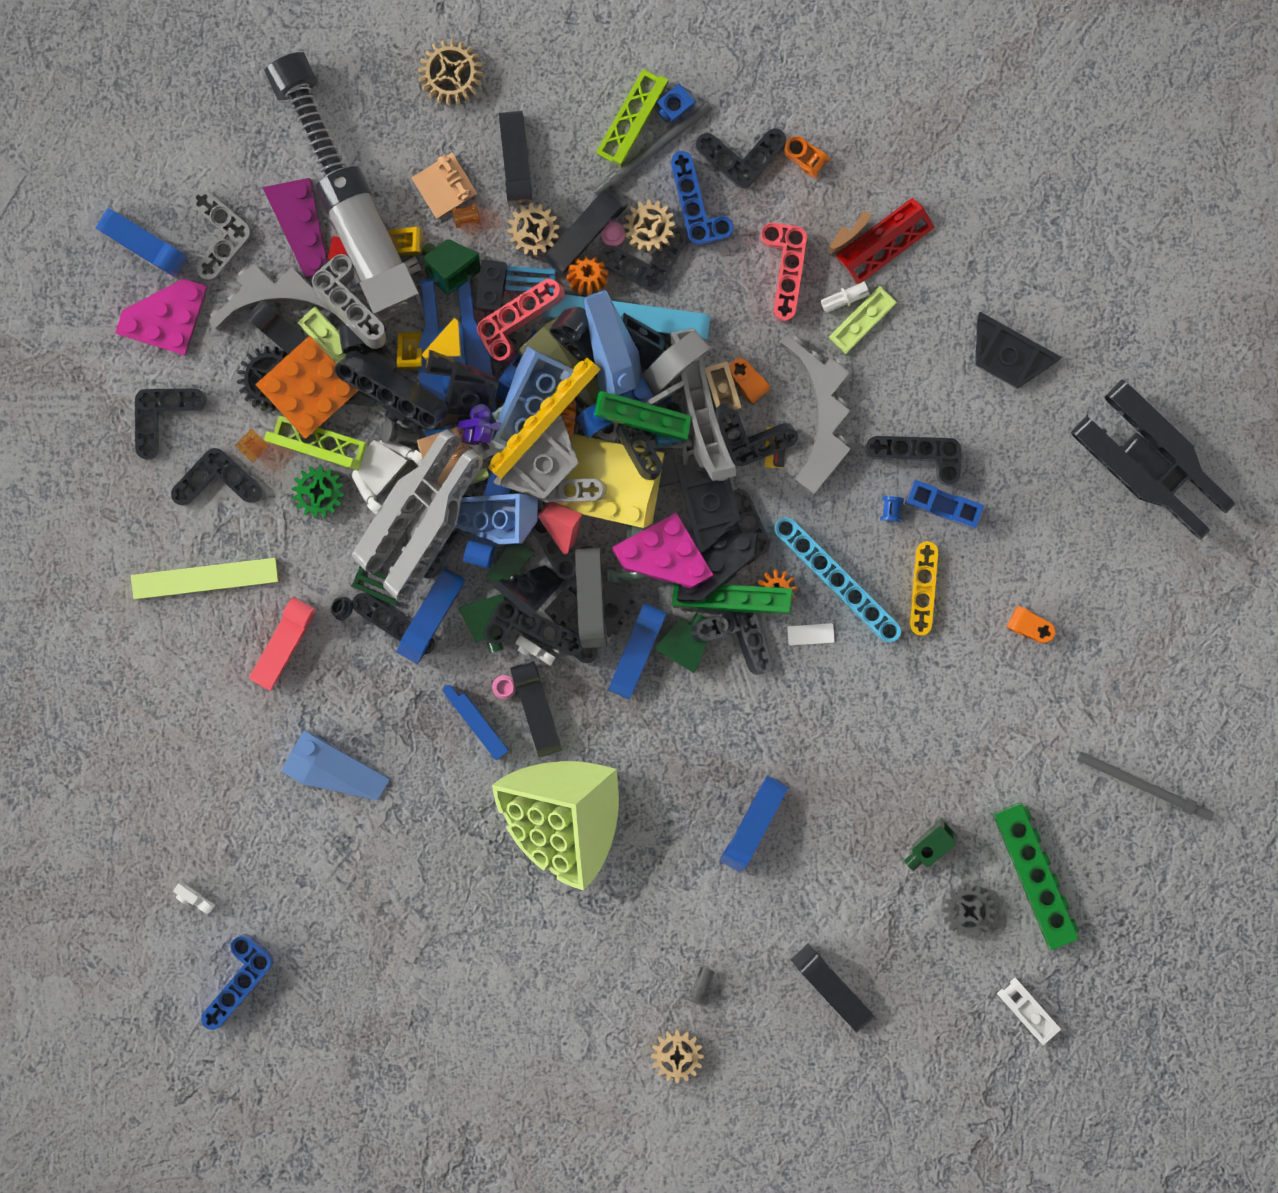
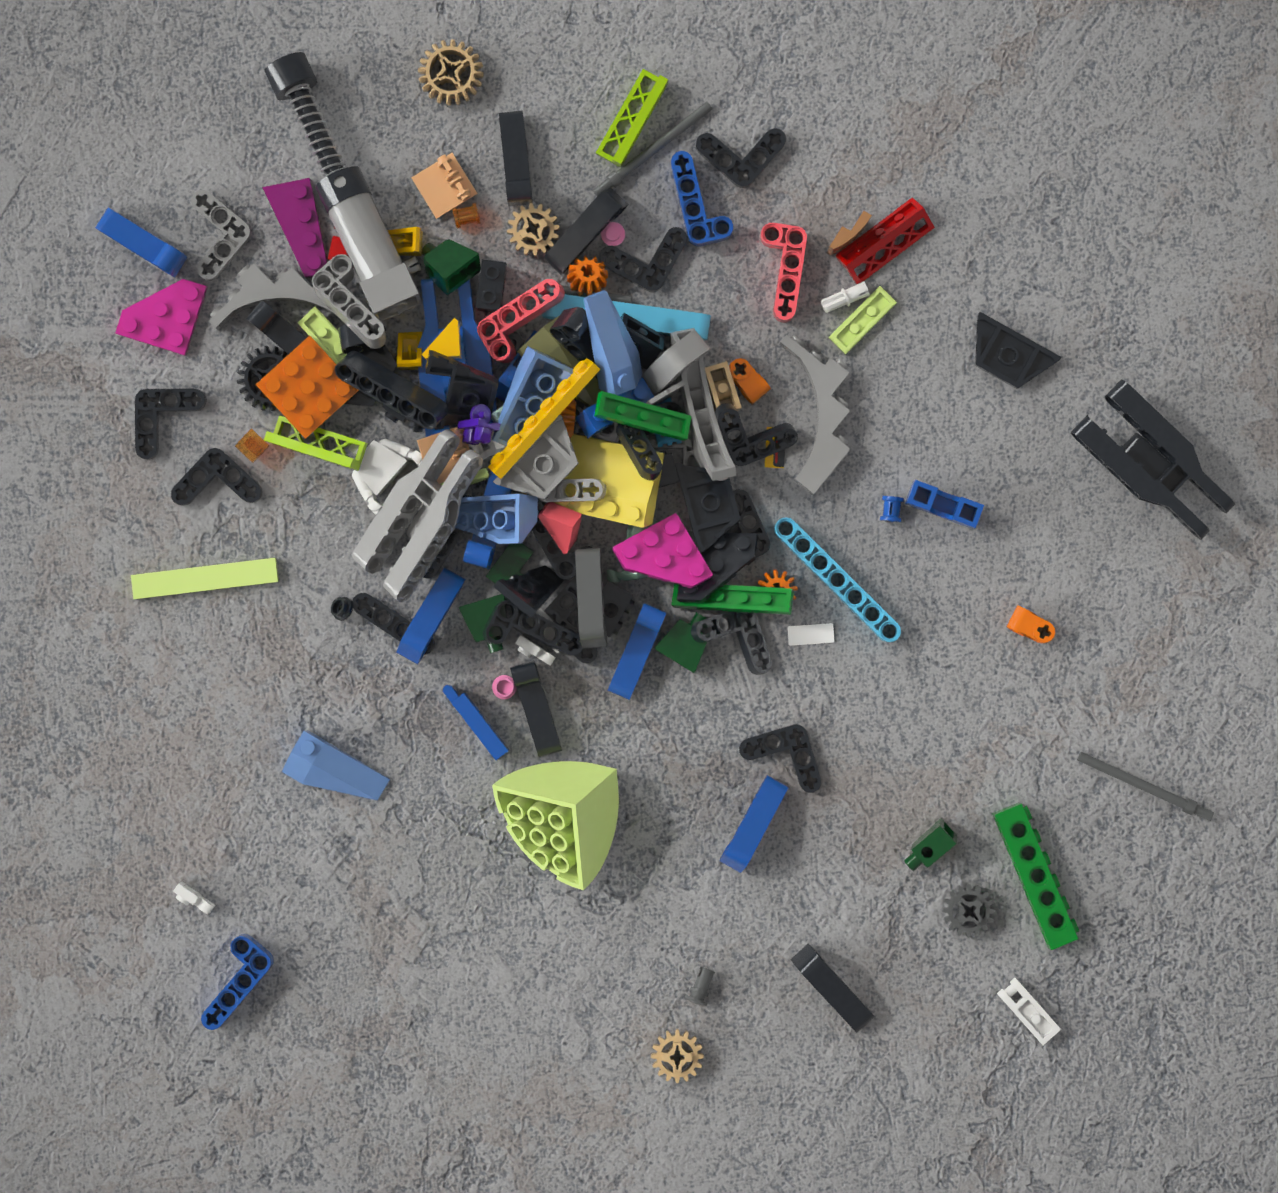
coral beam [249,597,317,691] -> none
green gear [291,466,345,518] -> none
dark green tile [351,566,398,606] -> none
dark grey pin [381,419,420,445] -> none
dark azure tile [505,266,556,293] -> none
tan gear [623,199,677,254] -> none
blue brick [656,83,695,124] -> none
orange piece [784,136,831,179] -> none
black beam [865,436,961,485] -> none
yellow beam [909,541,938,636] -> none
none -> black beam [739,724,821,793]

